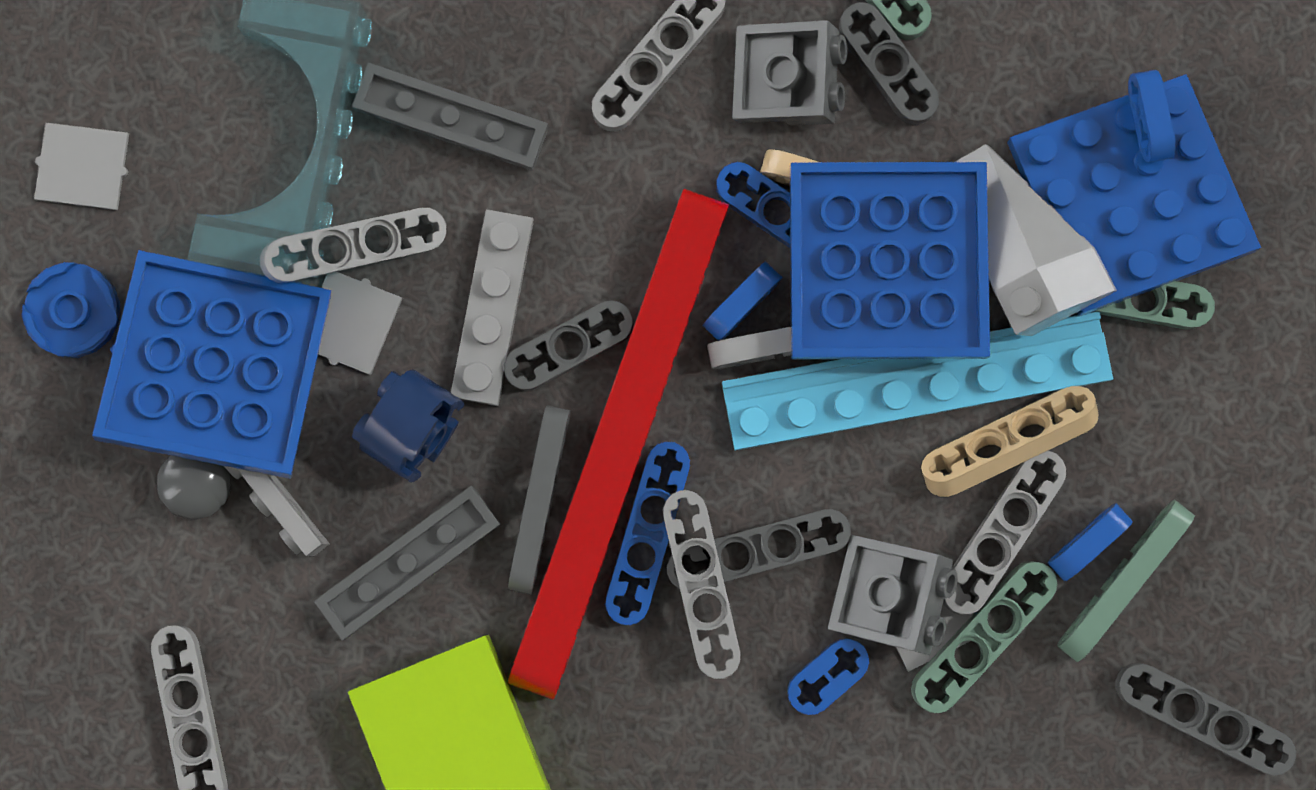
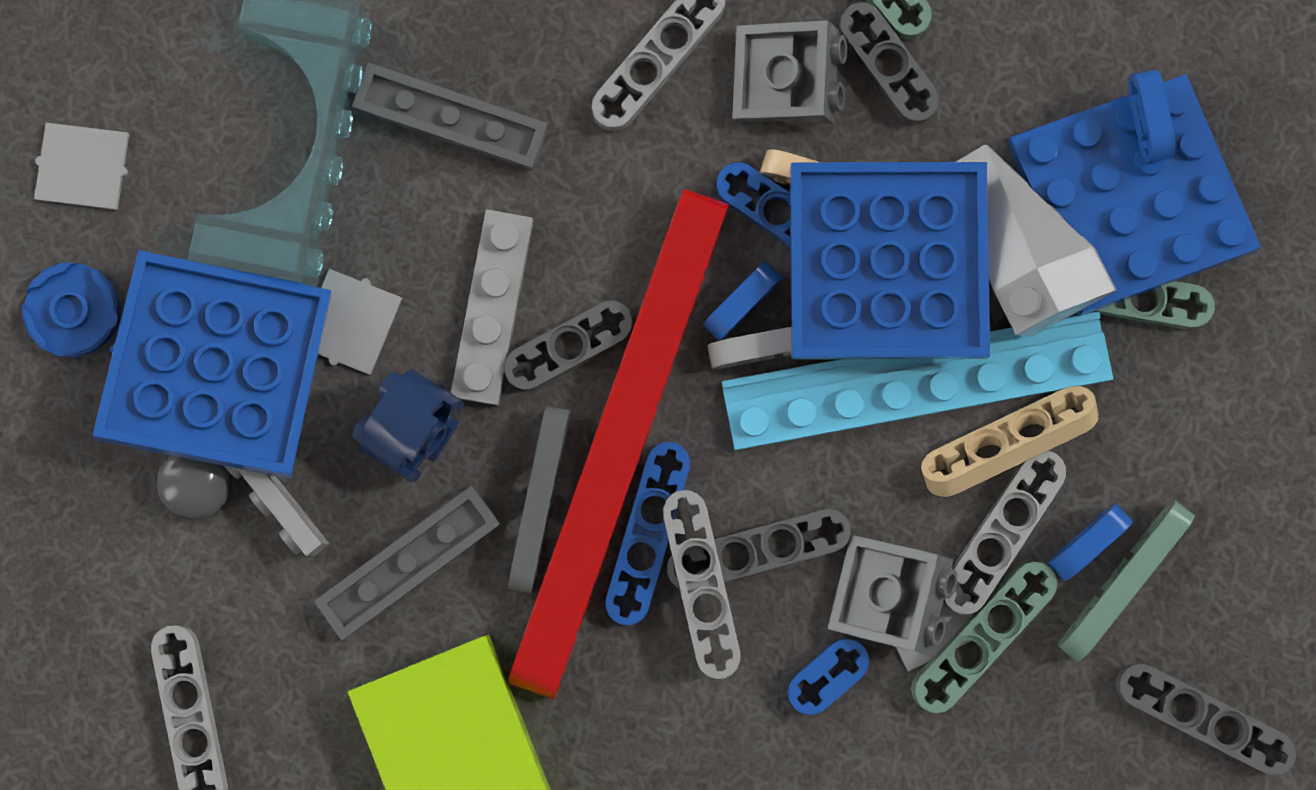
light grey beam [260,208,446,283] -> none

